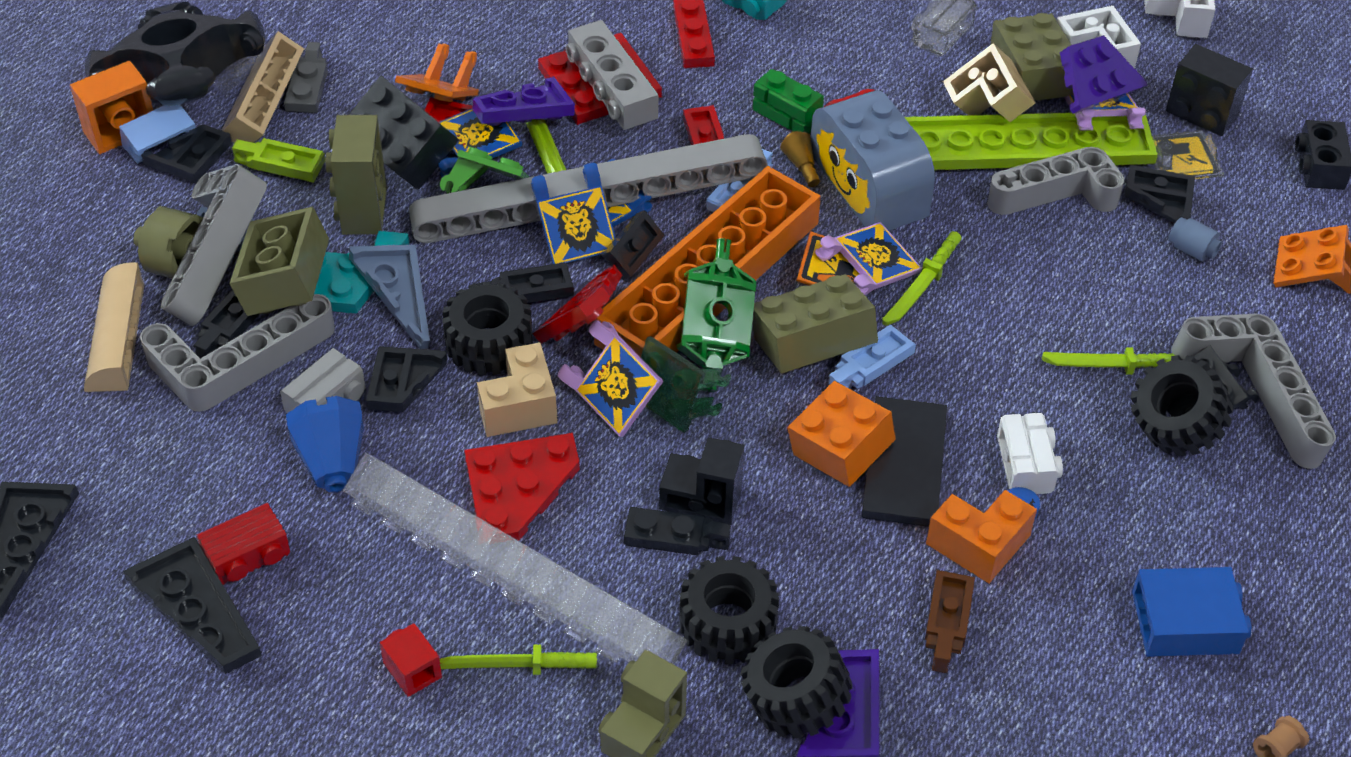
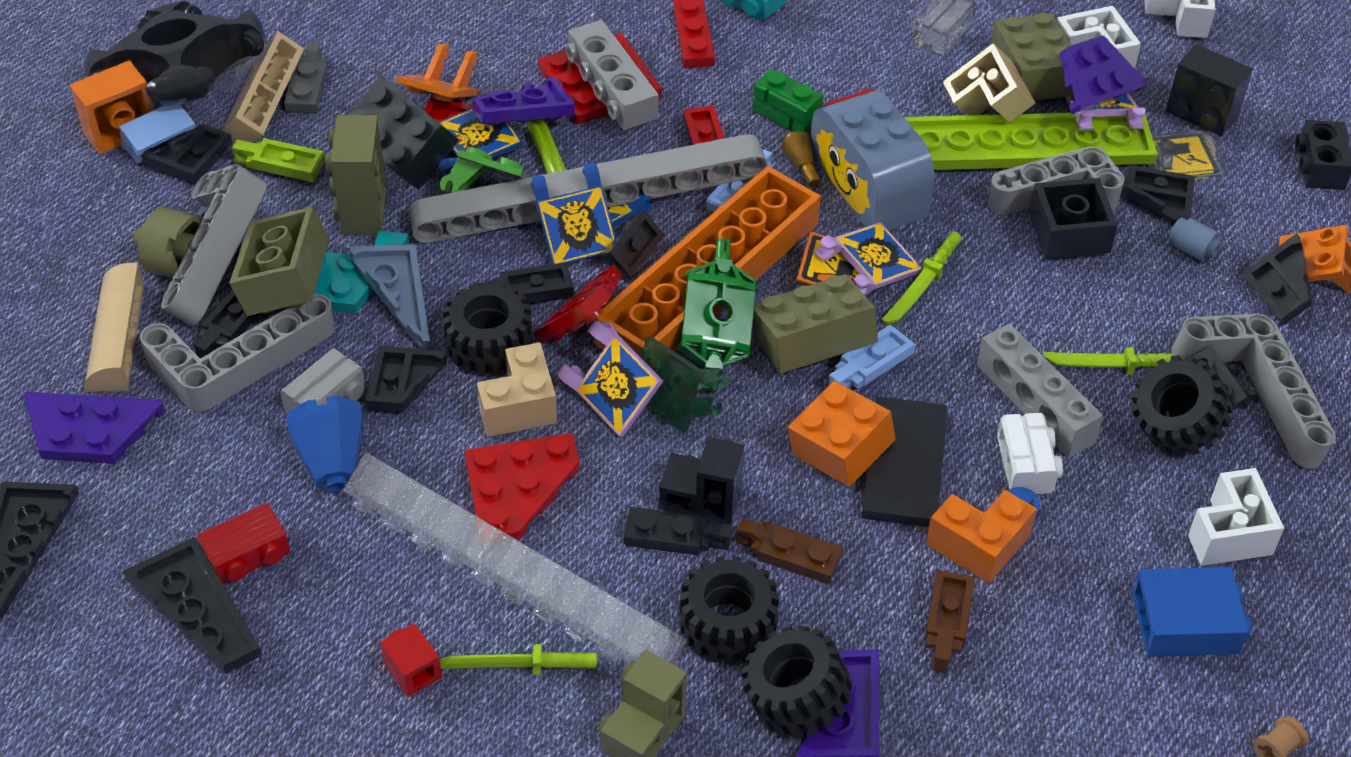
none -> dark purple wing [24,392,165,464]
none -> reddish brown hinge [736,518,843,584]
none -> light grey brick [977,323,1103,458]
none -> black brick [1029,178,1118,259]
none -> white brick [1188,468,1284,566]
none -> black wing [1242,234,1312,325]

